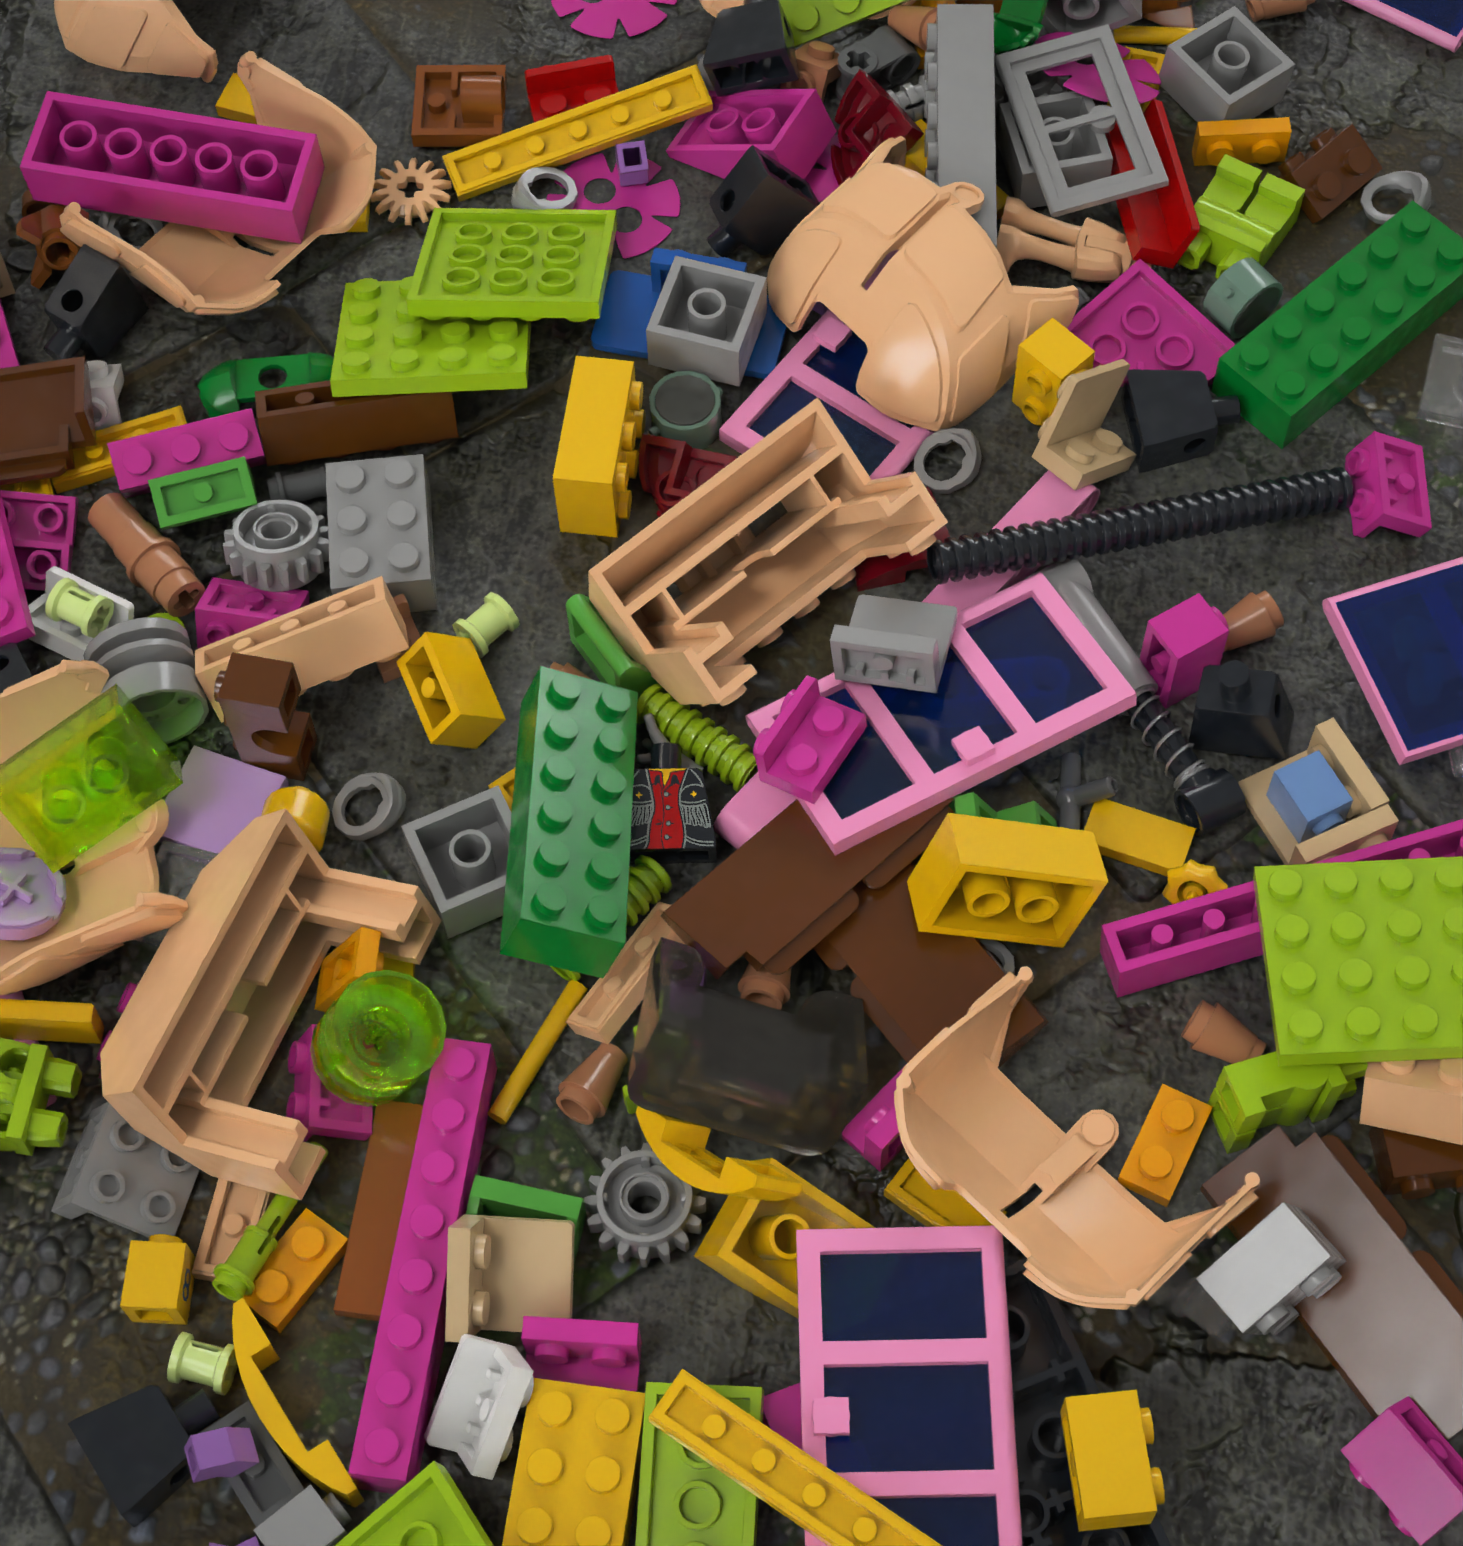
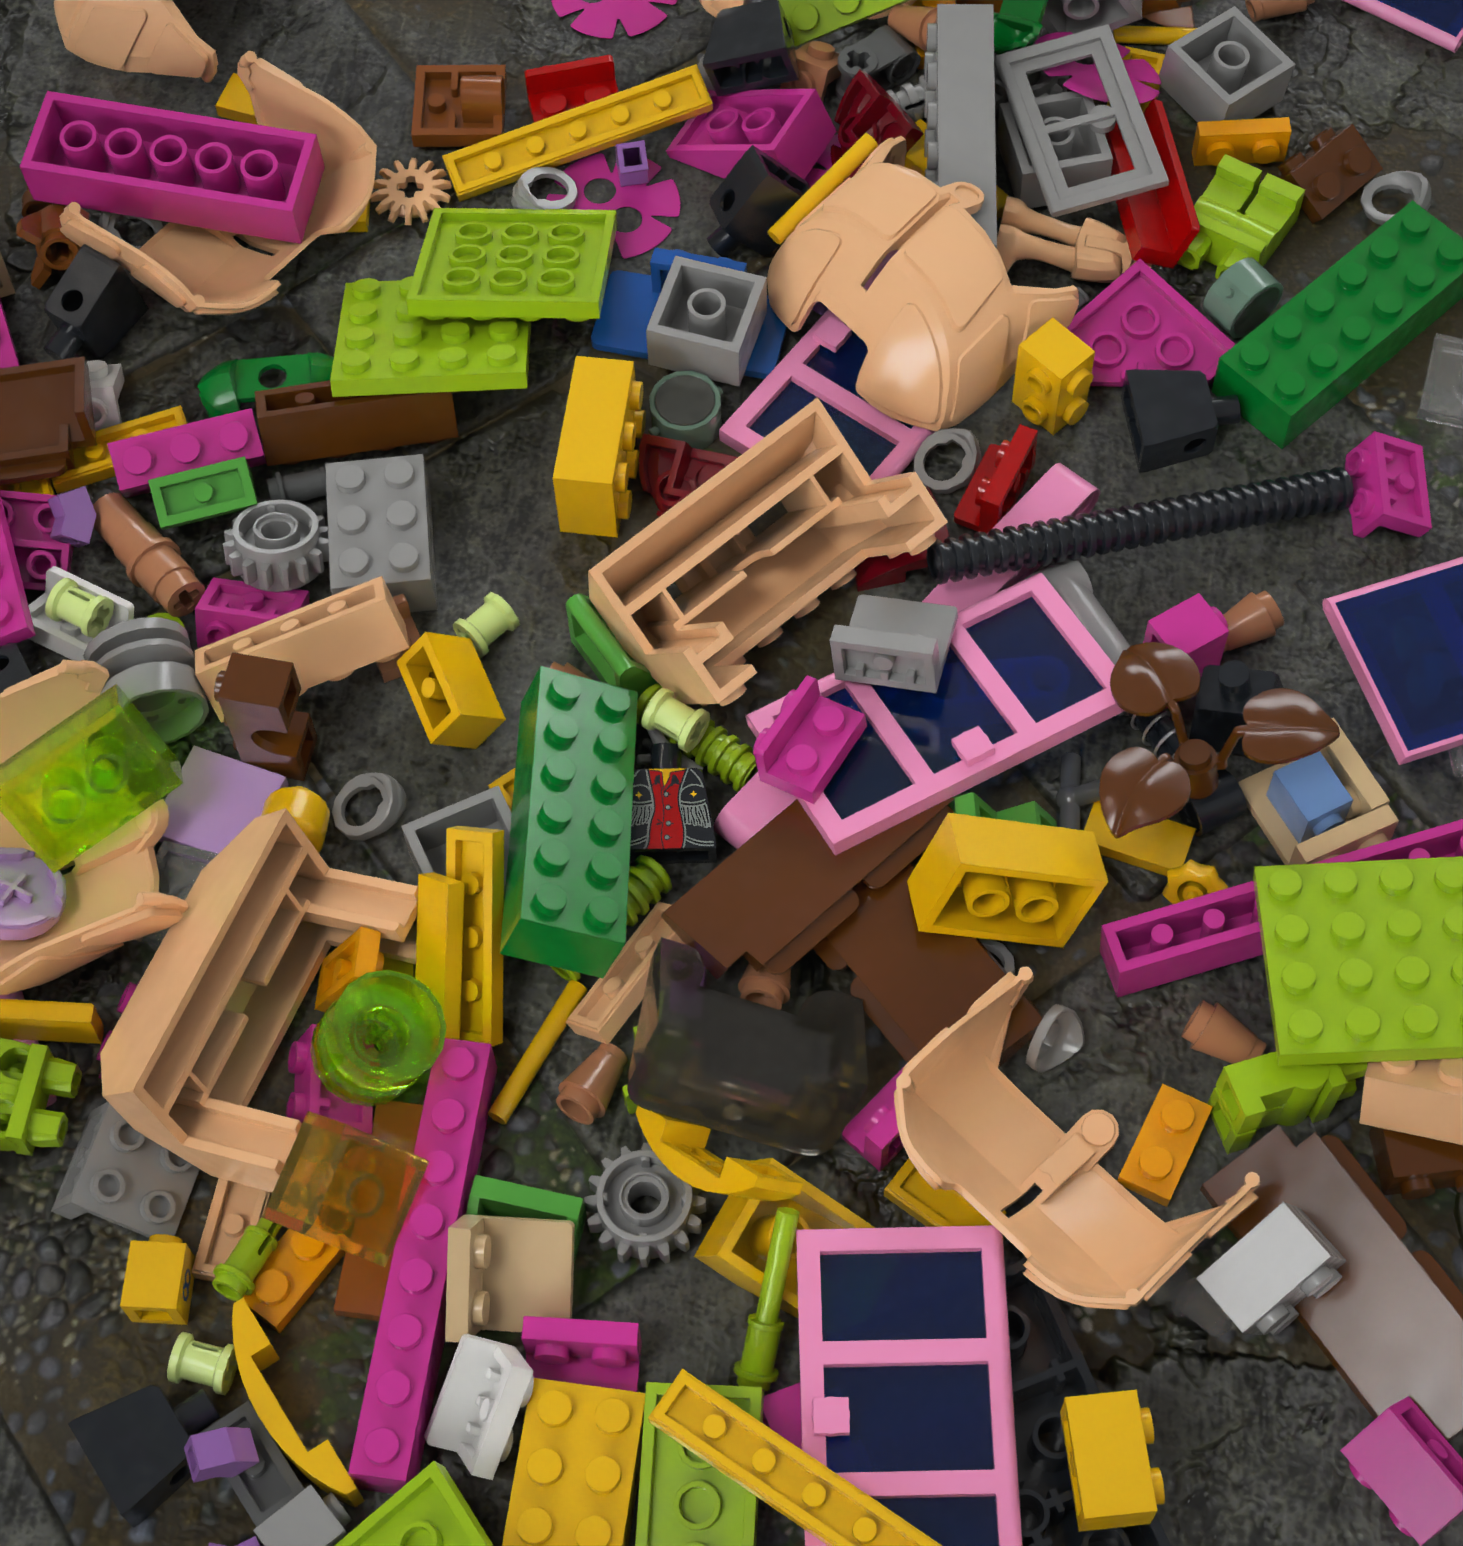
tan bracket [1032,359,1137,490] -> none
none -> medium lavender piece [48,486,96,548]
none -> clear yellow brick [262,1111,429,1267]
none -> yellow tile [414,872,465,1041]
none -> yellow plate [446,825,504,1047]
none -> yellowish green bush [641,688,710,753]
none -> lime pin [733,1207,800,1392]
none -> yellow bar [767,133,878,245]
none -> red bracket [954,424,1038,534]
none -> light grey piece [1026,1004,1085,1073]
none -> reddish brown plant [1099,642,1340,839]

